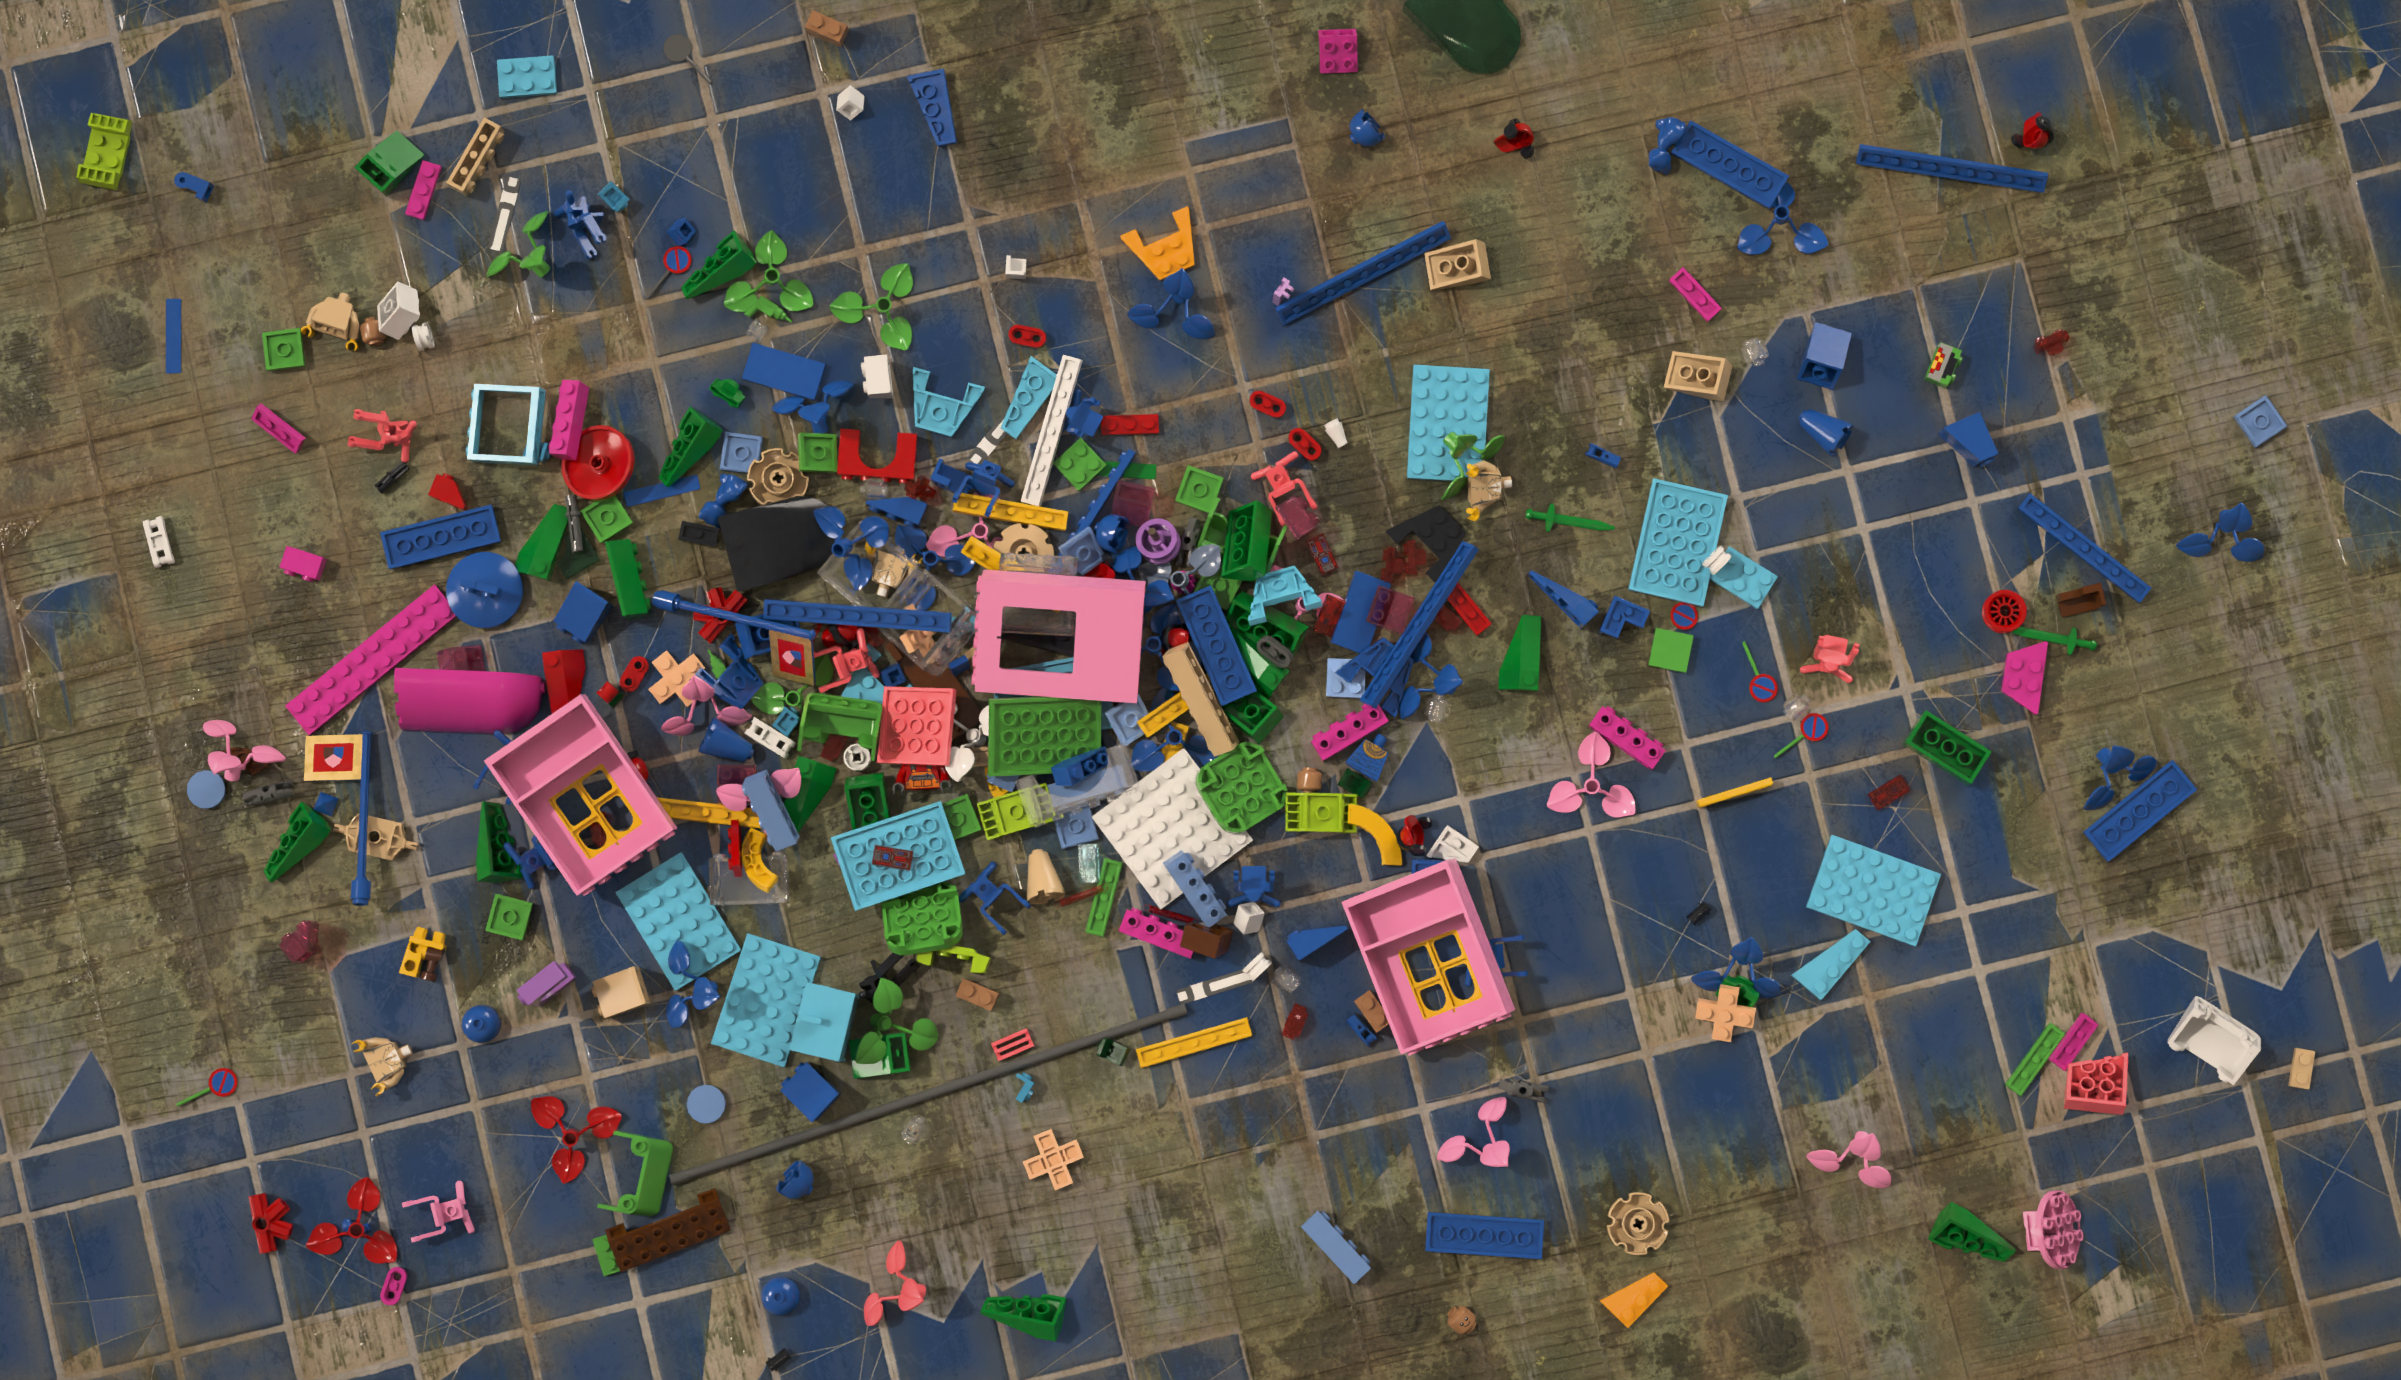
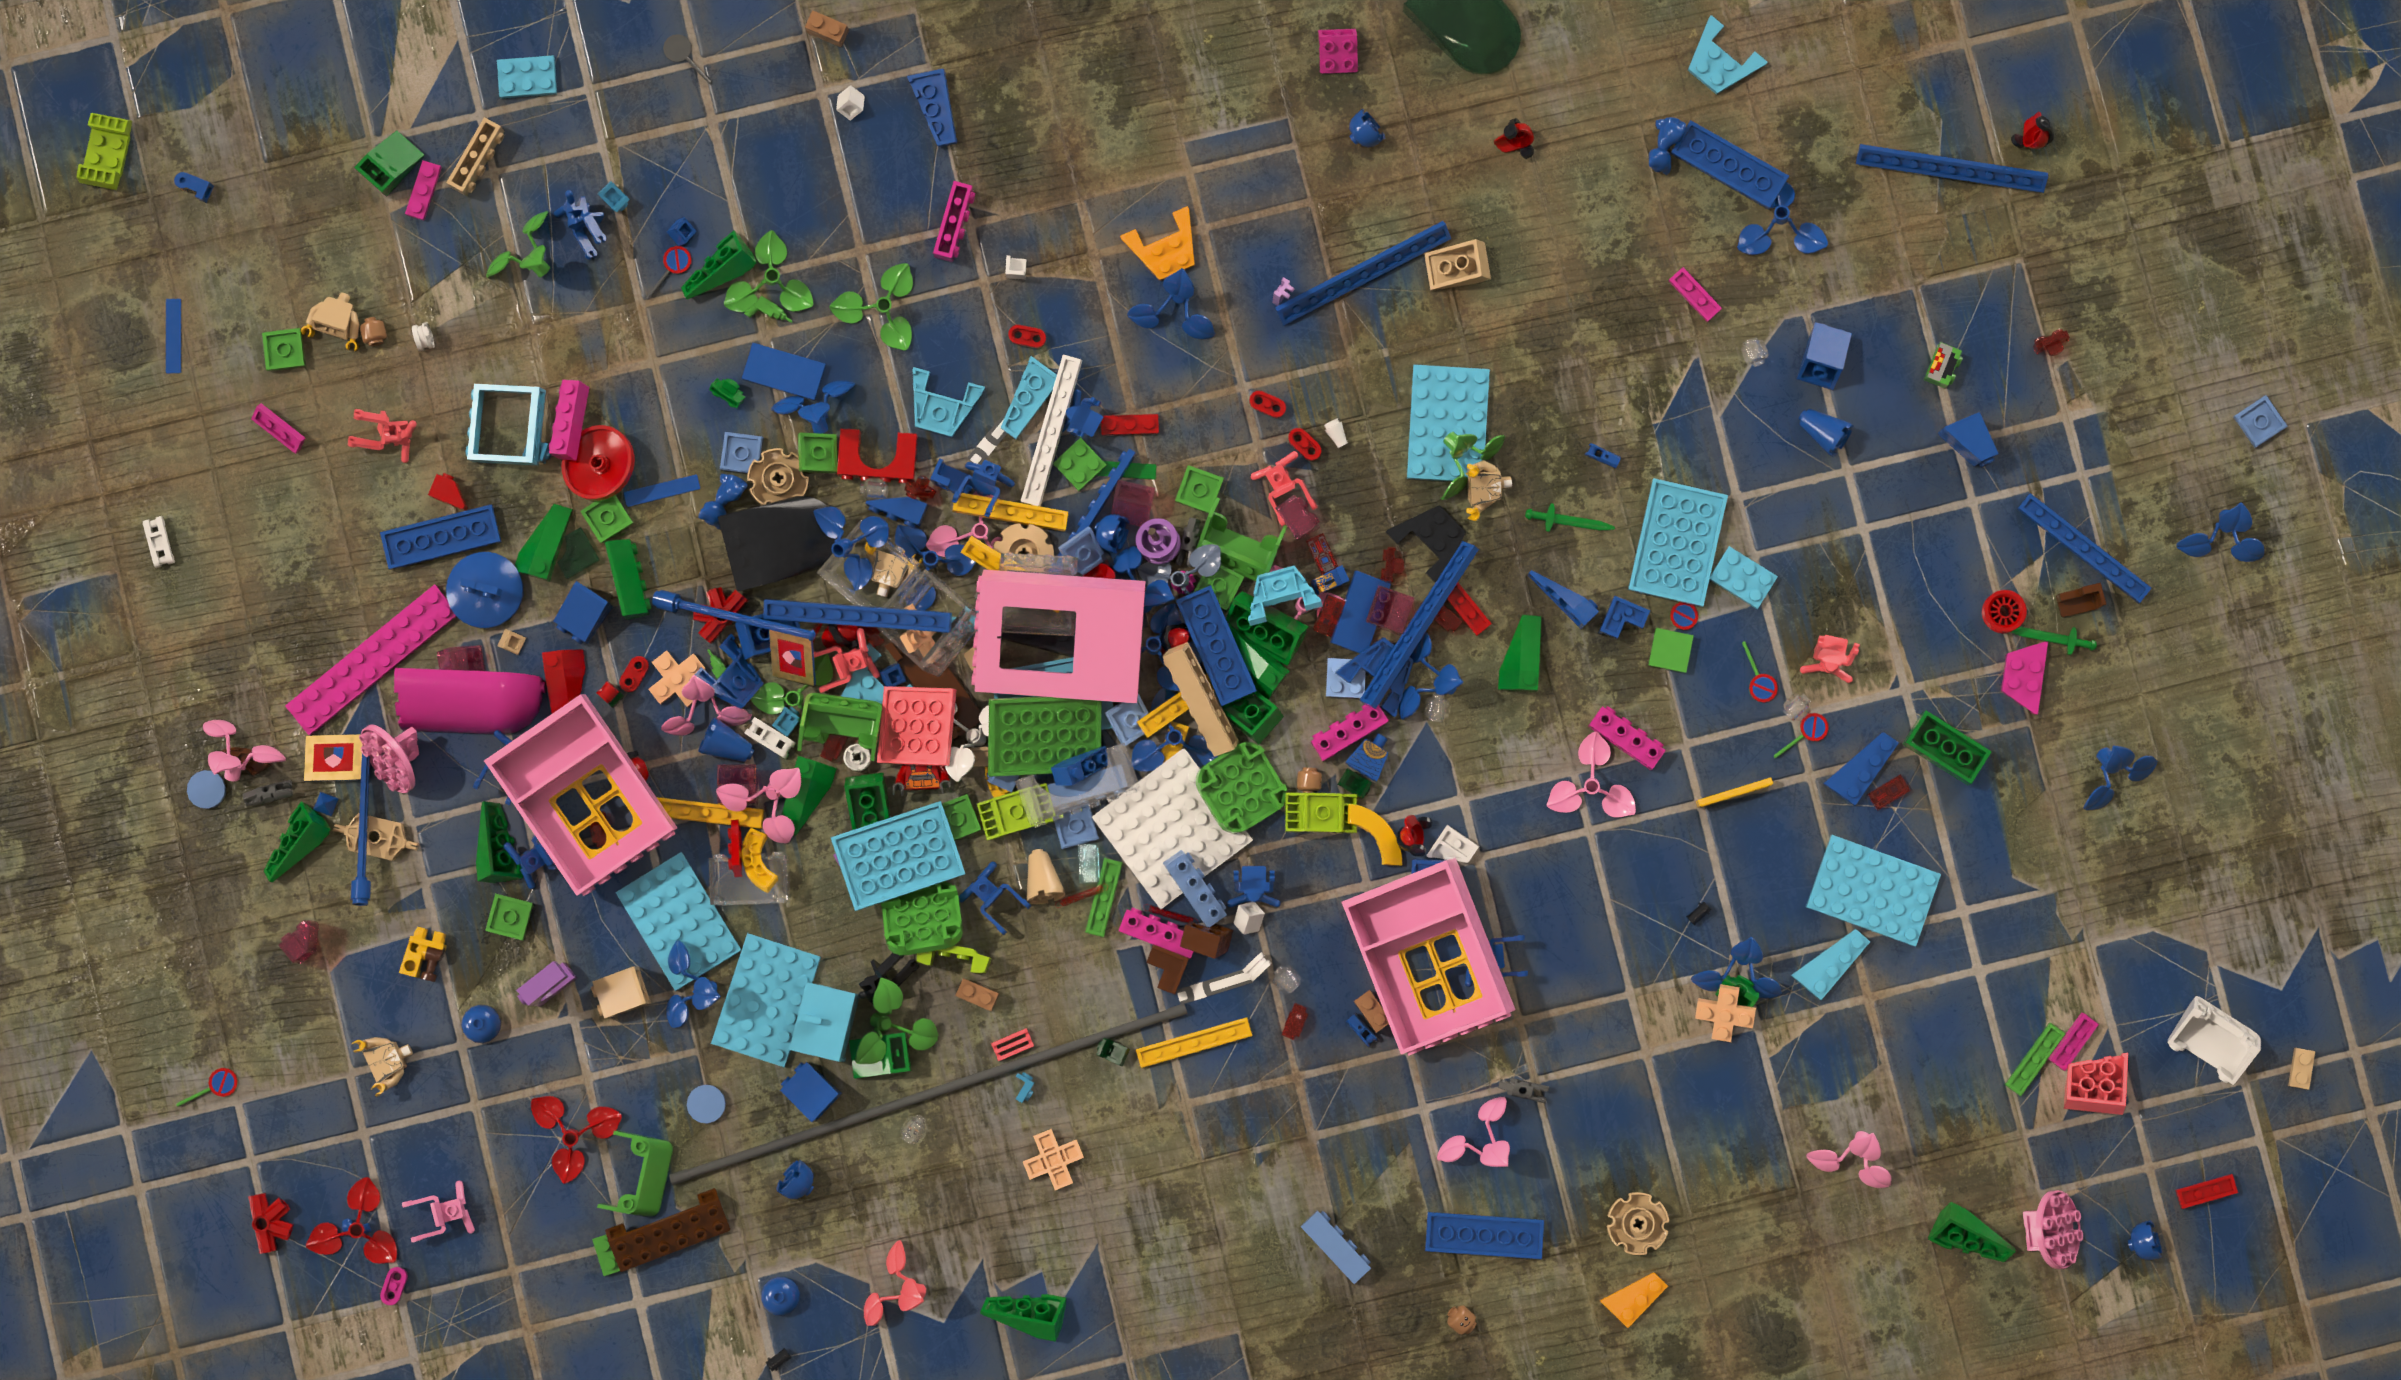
dark pink brick [279,546,327,583] -> none
black axle [374,461,409,494] -> none
white slope [377,282,420,340] -> none
sticker [489,177,521,251] -> none
dark grey pin [565,495,584,553] -> none
green wedge [658,406,723,487] -> none
black plate [678,521,720,548] -> none
medium blue brick [742,770,800,851] -> none
clear wheel [746,319,769,343] -> none
white slope [861,355,893,399] -> none
clear red tile [872,845,913,871] -> none
blue tile [948,655,970,676] -> none
green slope [1221,500,1272,581] -> none
dark grey plate [1257,635,1293,668] -> none
blue slope [1286,926,1348,962] -> none
clear red piece [1403,540,1426,576] -> none
tan slope [1664,351,1733,401] -> none
white wheel [1702,545,1732,575] -> none
blue plate [2083,760,2197,862] -> none
none -> bright pink bracket [359,725,419,793]
none -> tan slope [498,629,526,655]
none -> dark pink brick [933,181,976,262]
none -> reddish brown panel [1146,944,1189,995]
none -> blue leg [1310,565,1350,595]
none -> medium azure wing [1688,15,1767,95]
none -> blue wing [1823,732,1899,806]
none -> blue cylinder [2128,1220,2162,1260]
none -> red plate [2175,1174,2238,1209]

